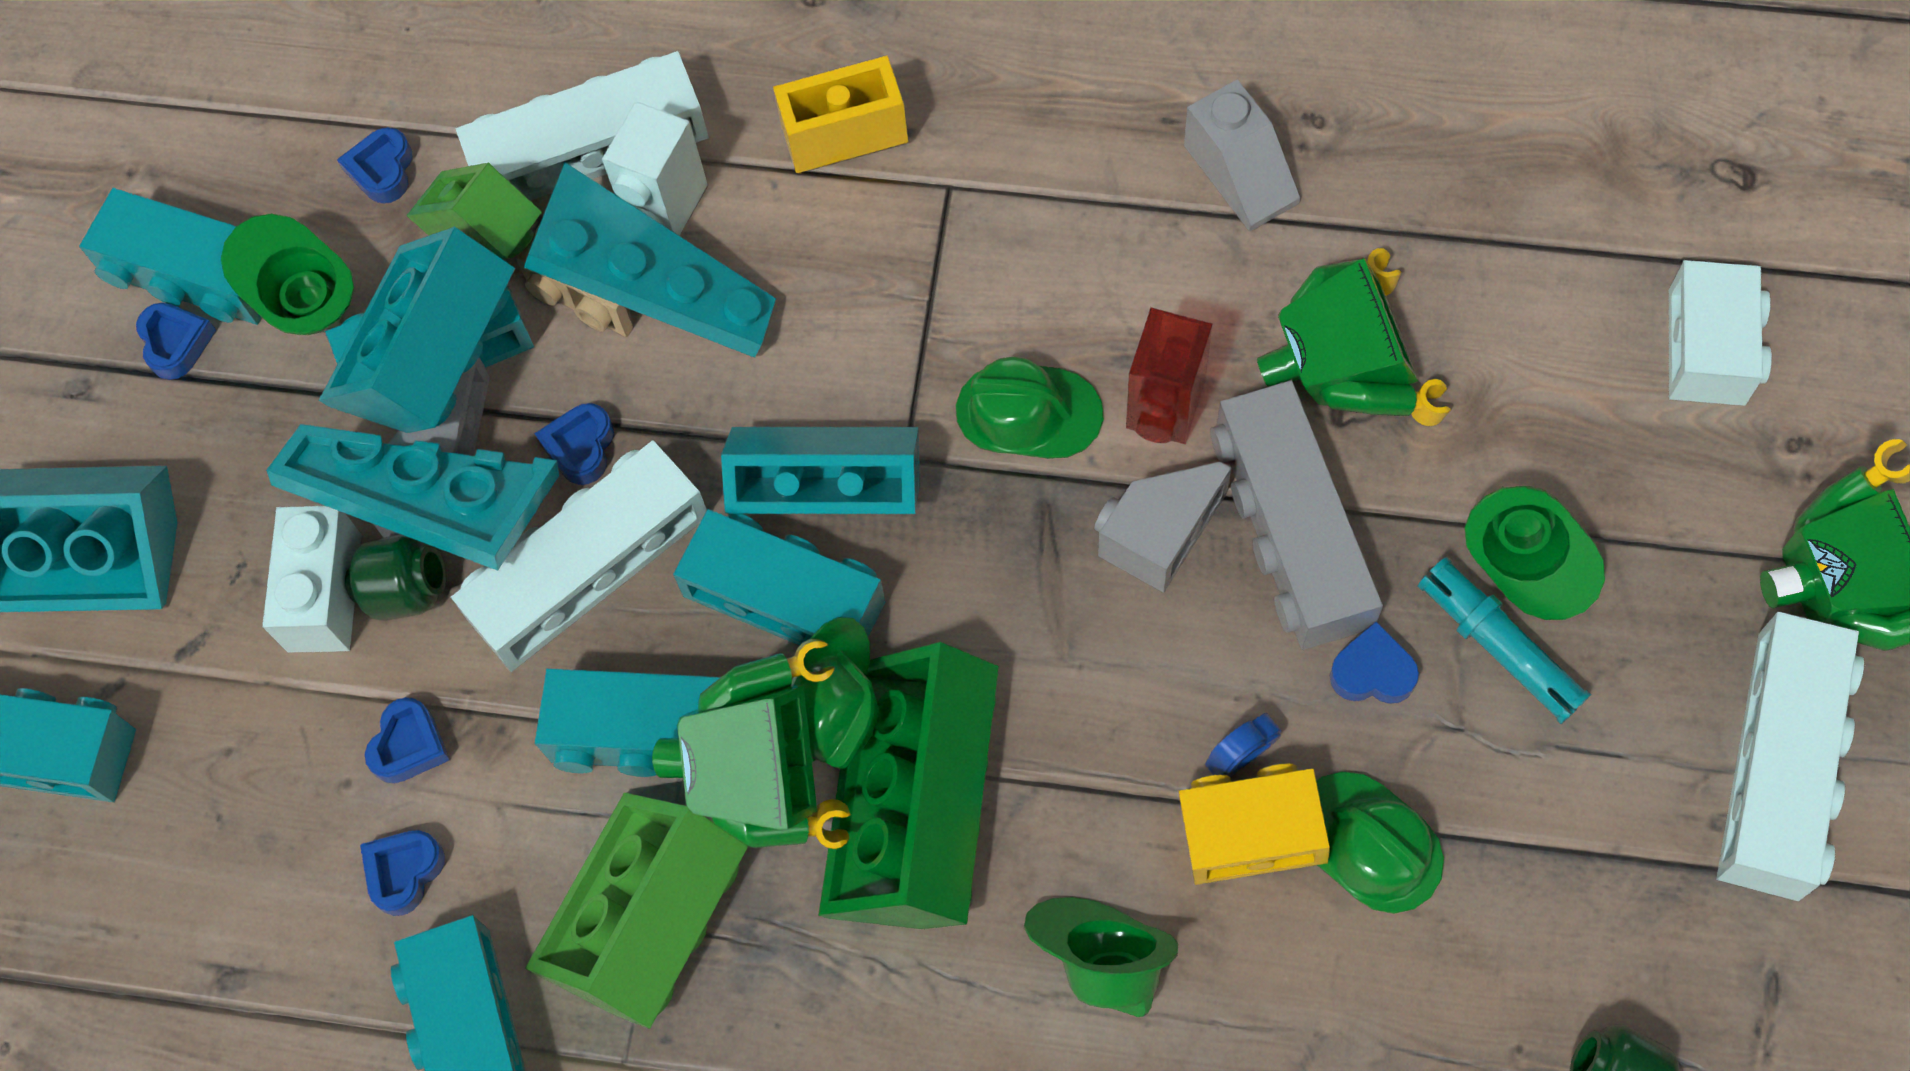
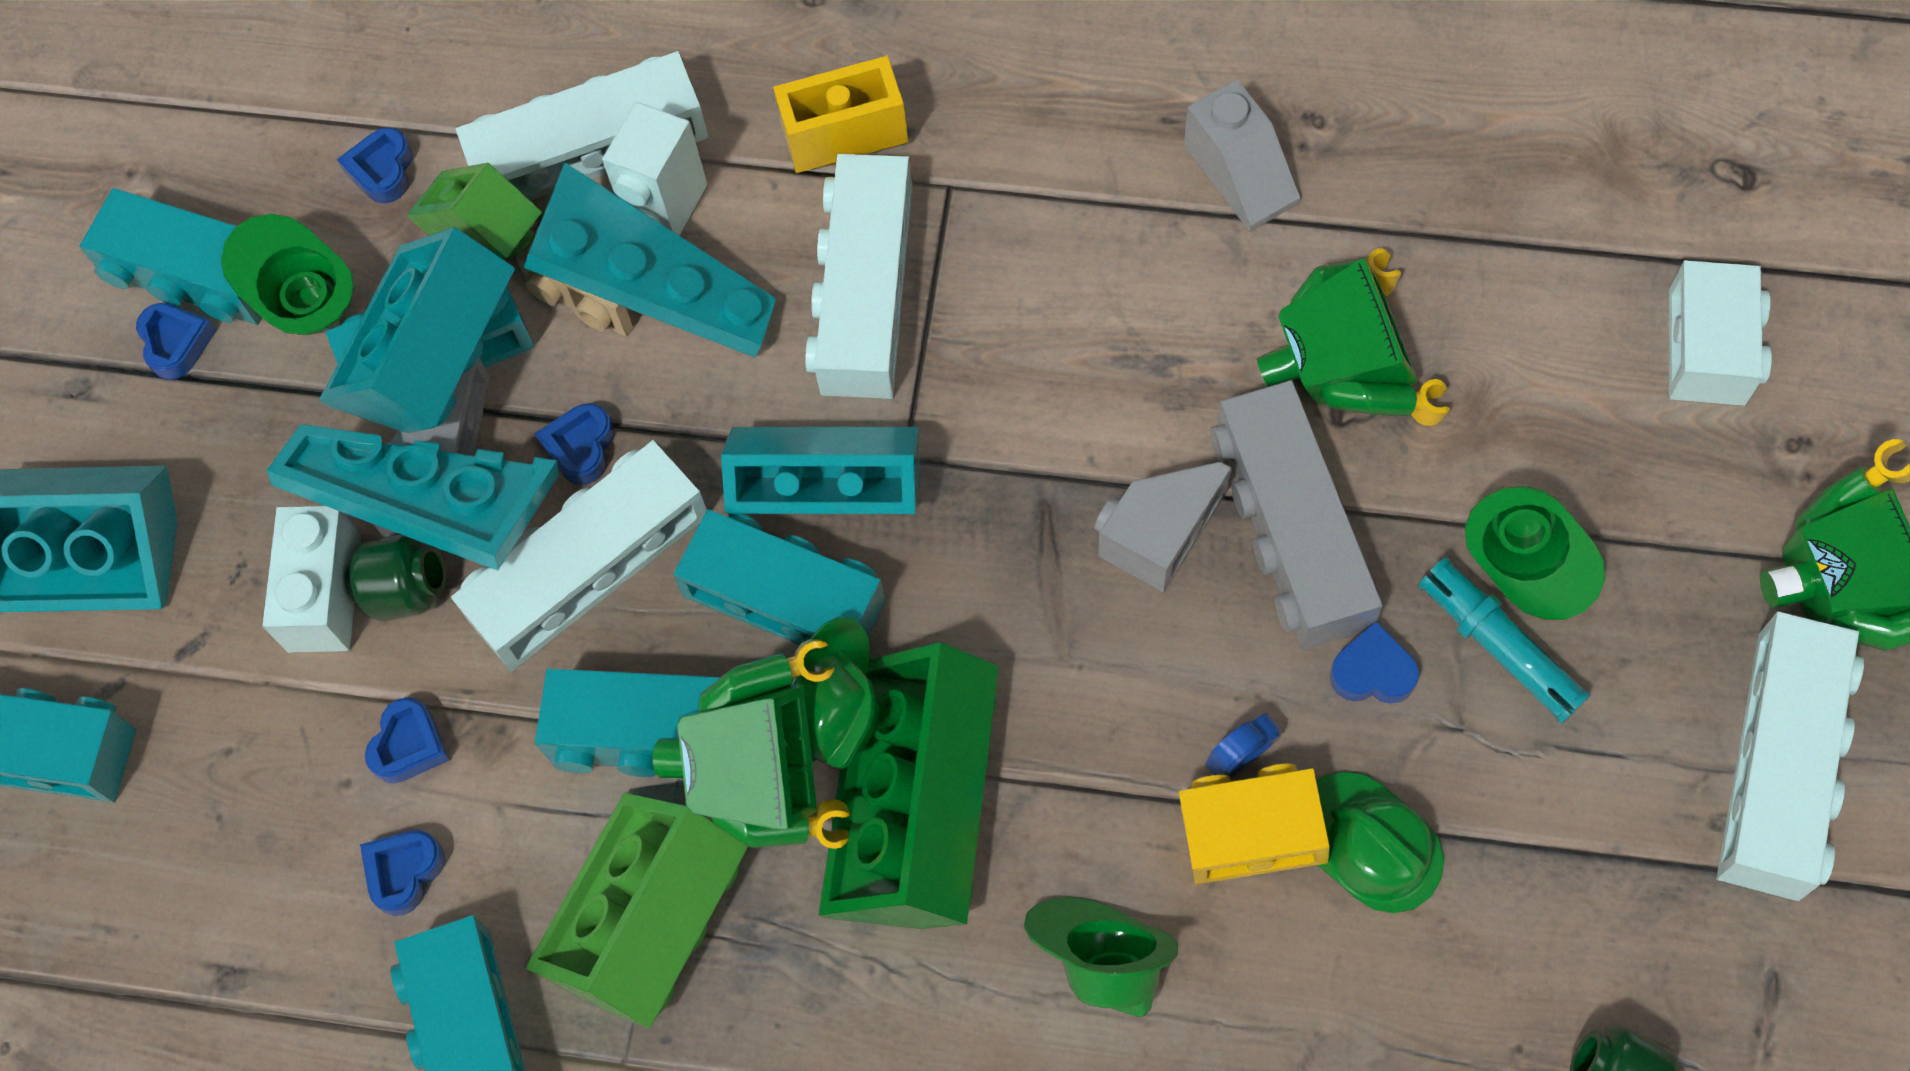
green piece [956,356,1104,459] -> none
clear red brick [1126,307,1213,444] -> none
none -> light aqua brick [806,154,913,399]

